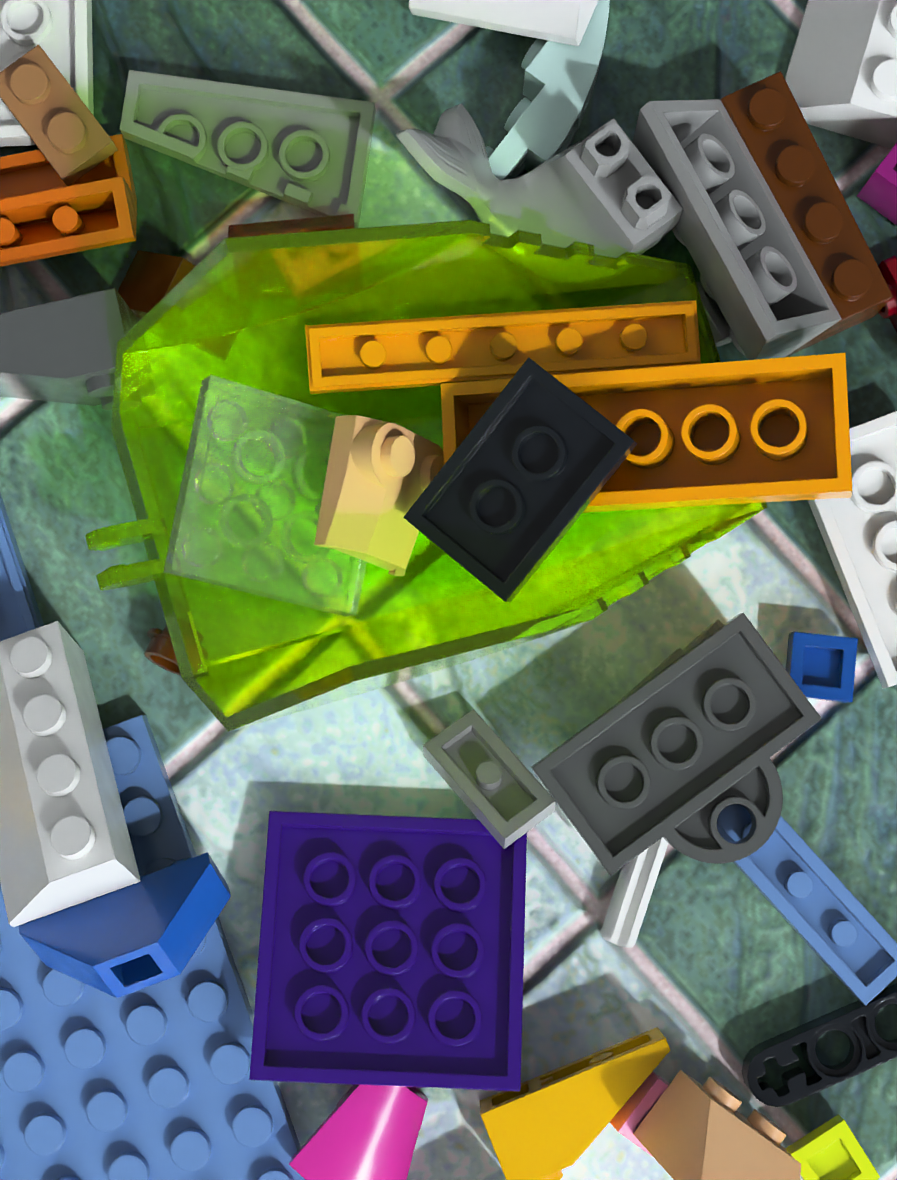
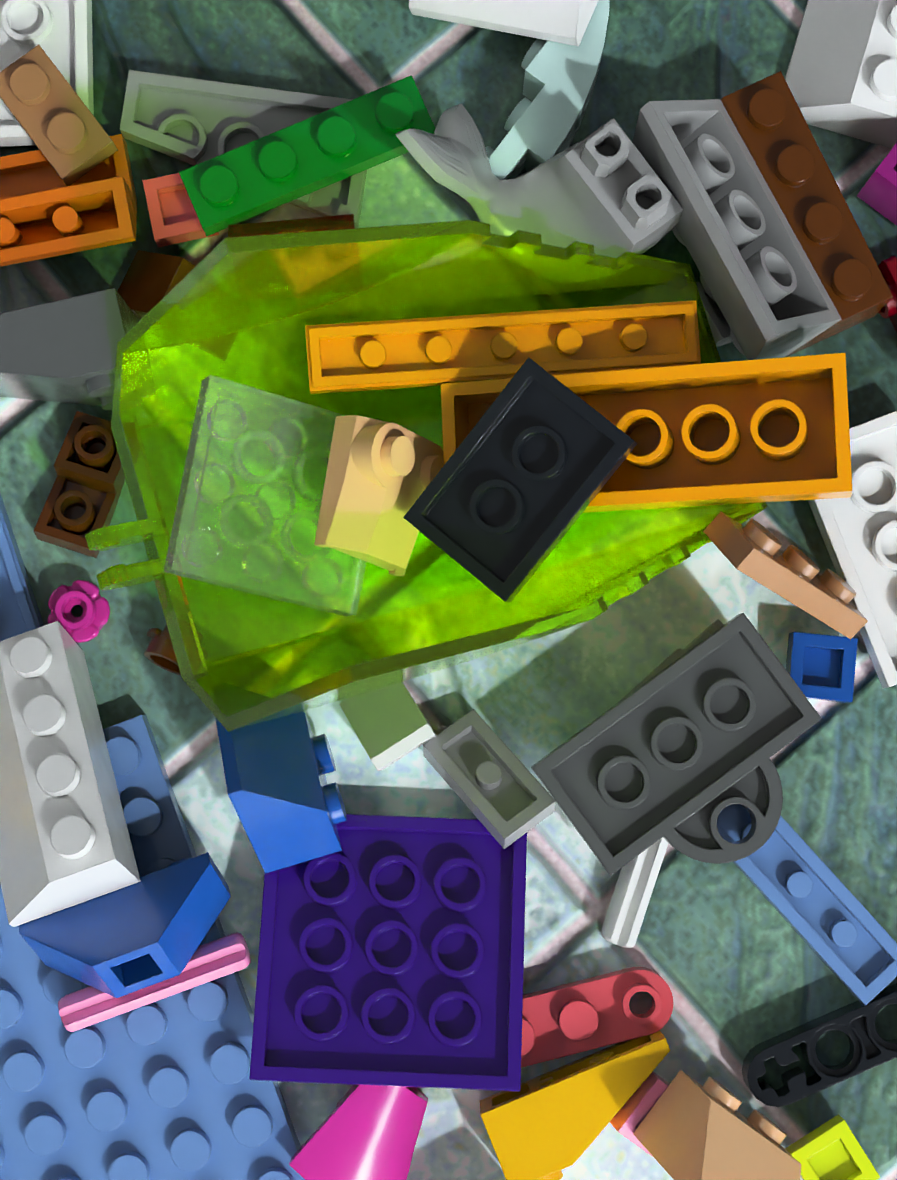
none -> reddish brown slope [34,411,138,558]
none -> dark pink plate [48,580,110,643]
none -> bright pink axle [58,933,251,1032]
none -> coral plate [142,173,219,247]
none -> green plate [179,75,436,236]
none -> blue slope [211,689,347,874]
none -> slope [339,666,436,771]
none -> coral plate [521,967,673,1068]
none -> medium nougat plate [703,511,868,640]

